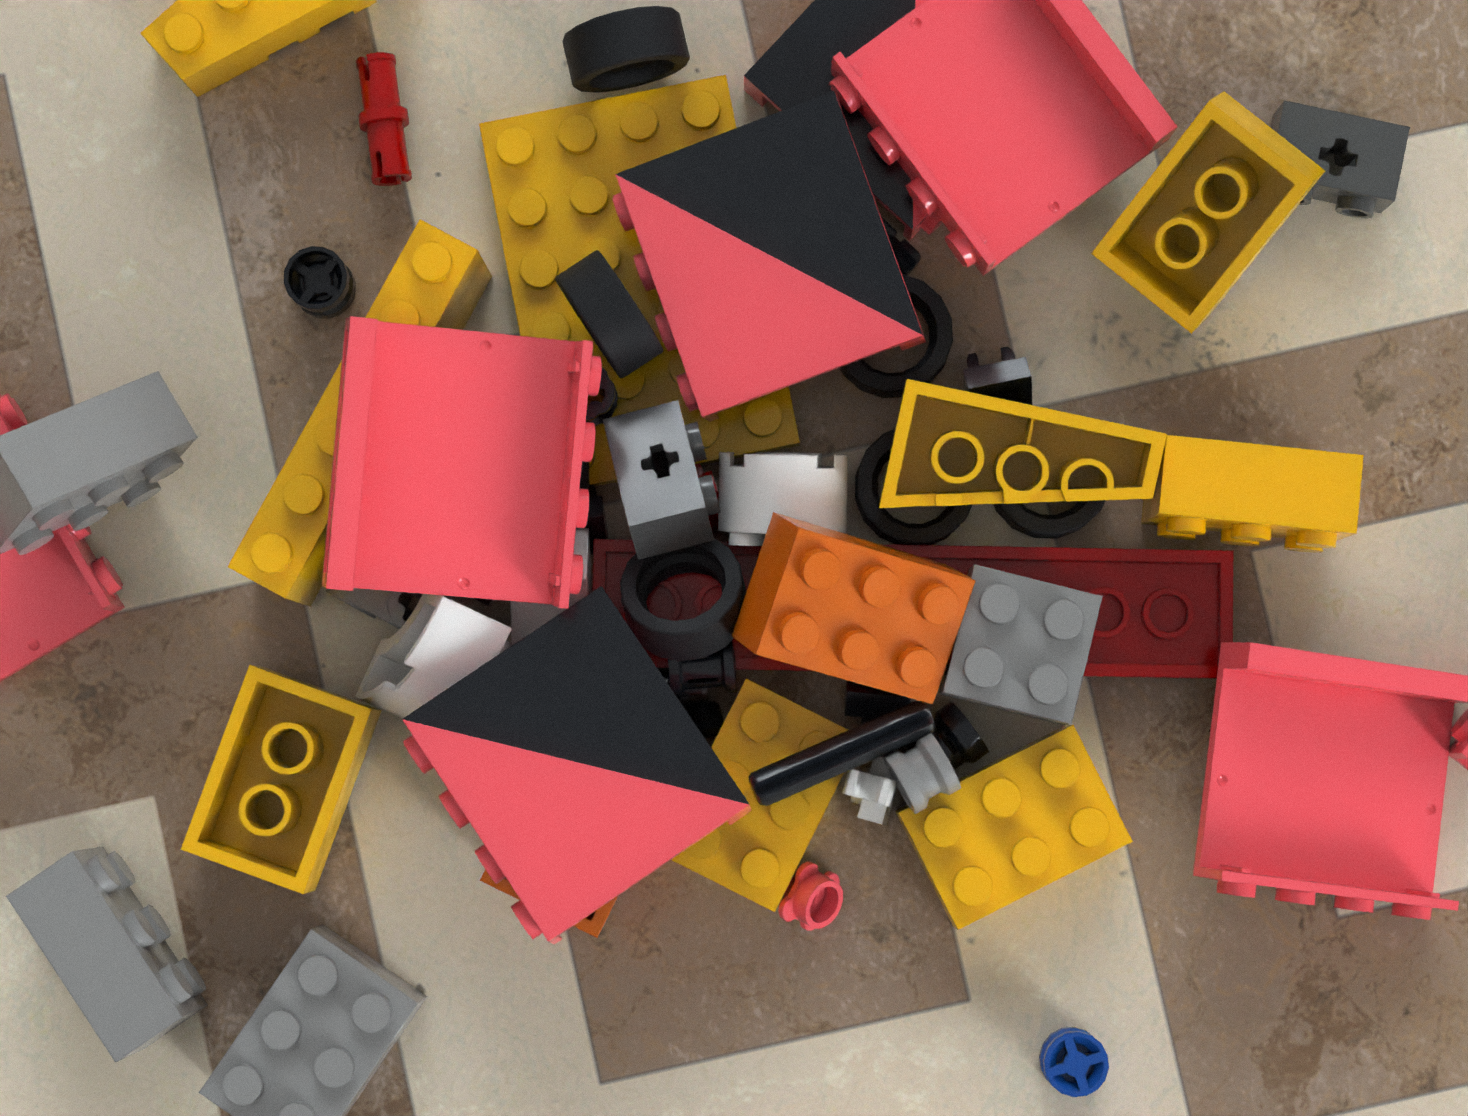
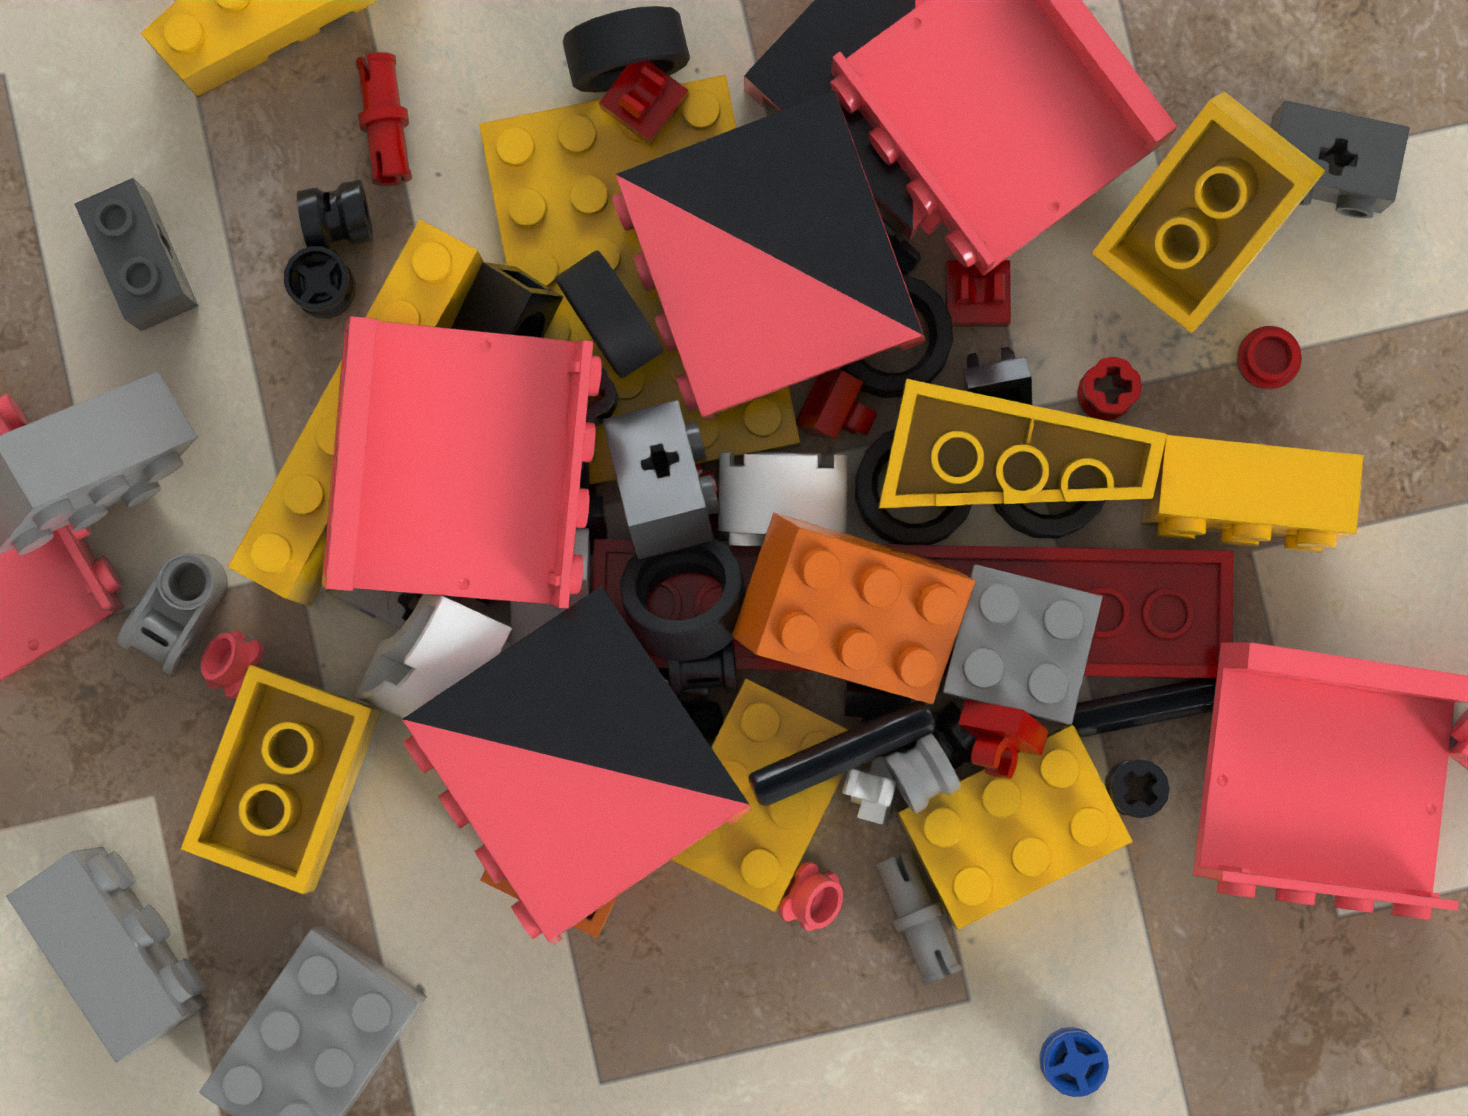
none -> dark grey brick [74,178,199,331]
none -> light grey piece [116,553,228,678]
none -> coral plate [200,630,264,699]
none -> black wheel [297,179,373,249]
none -> black brick [451,262,563,338]
none -> red tile [599,61,689,146]
none -> red tile [796,370,878,439]
none -> light grey pin [874,850,962,985]
none -> red tile [945,260,1011,327]
none -> red tile [958,699,1049,779]
none -> black axle [1069,678,1217,738]
none -> red bush [1077,357,1142,421]
none -> black bush [1105,759,1170,818]
none -> red plate [1237,326,1302,390]

